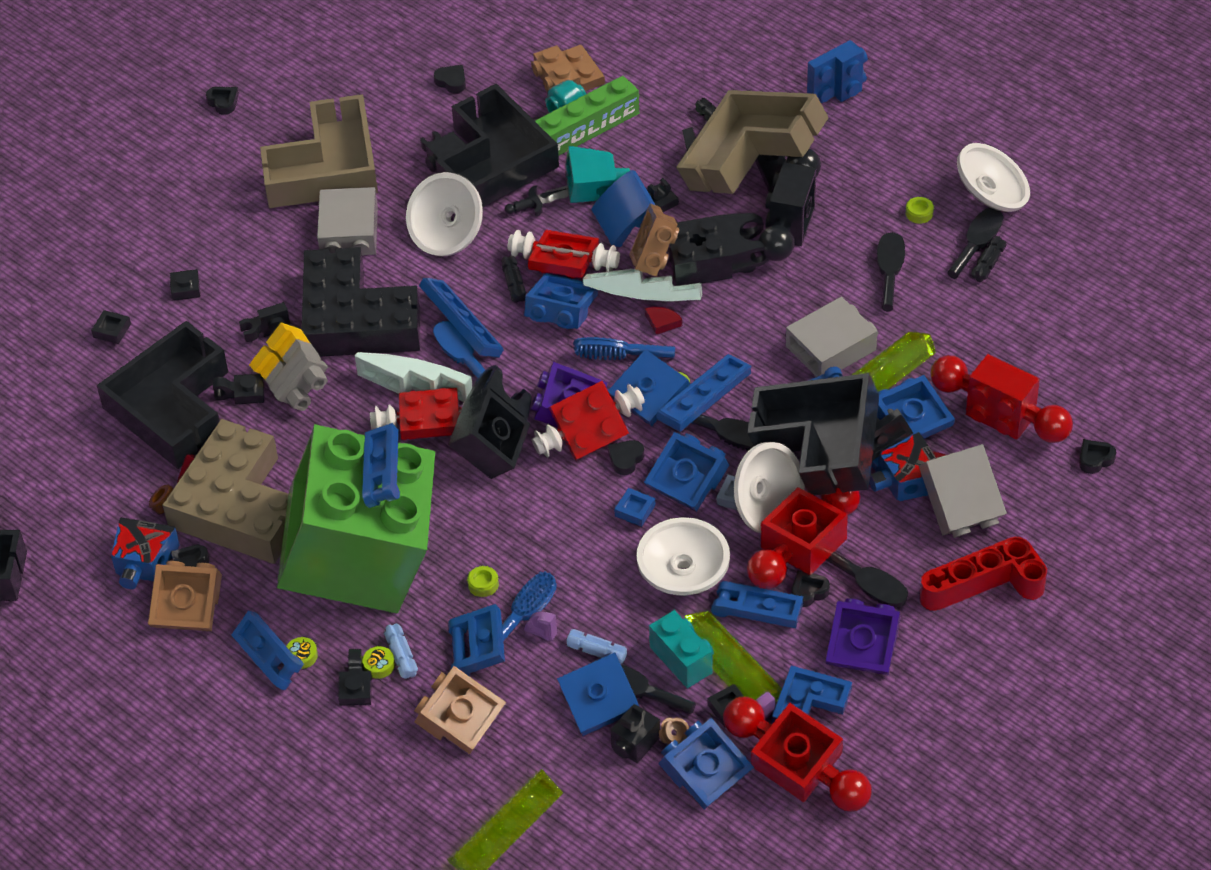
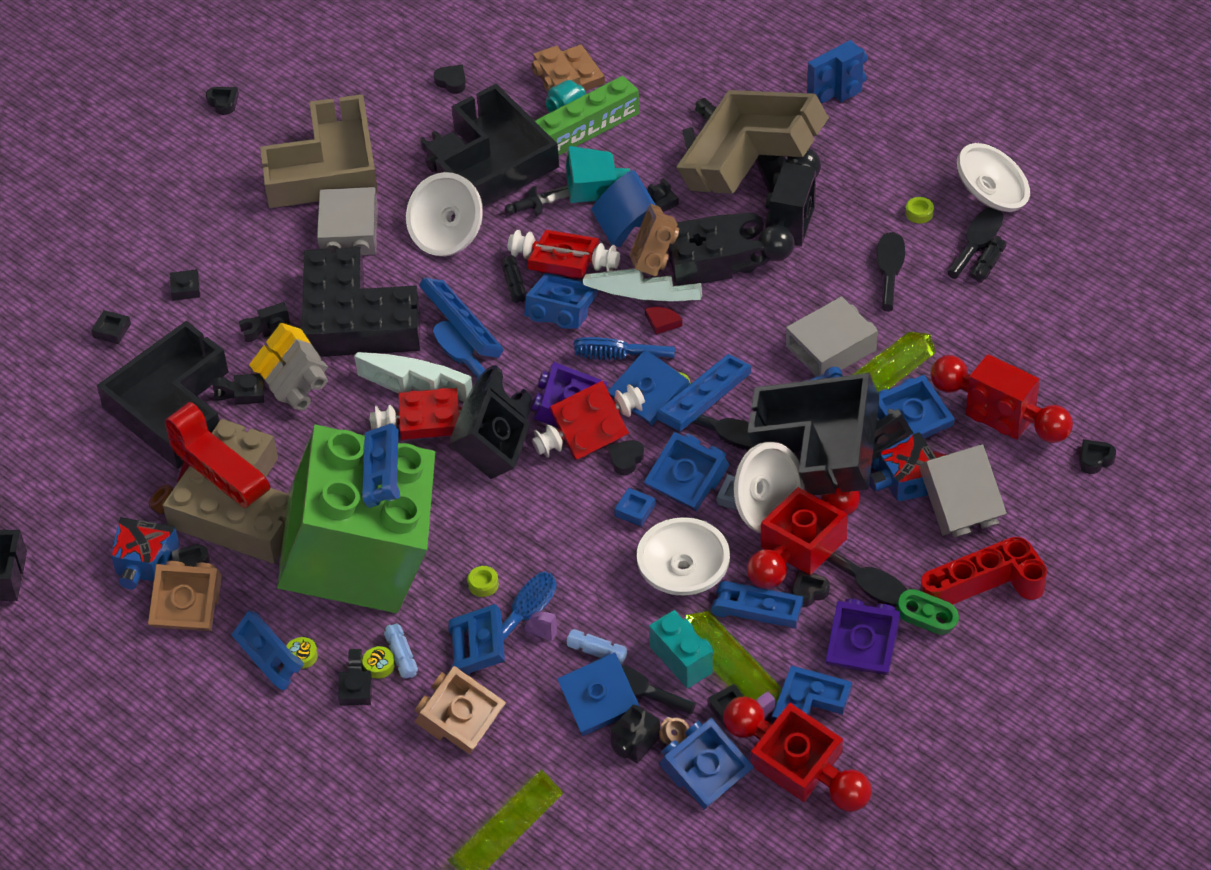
none -> red beam [165,402,270,508]
none -> green plate [896,589,959,635]

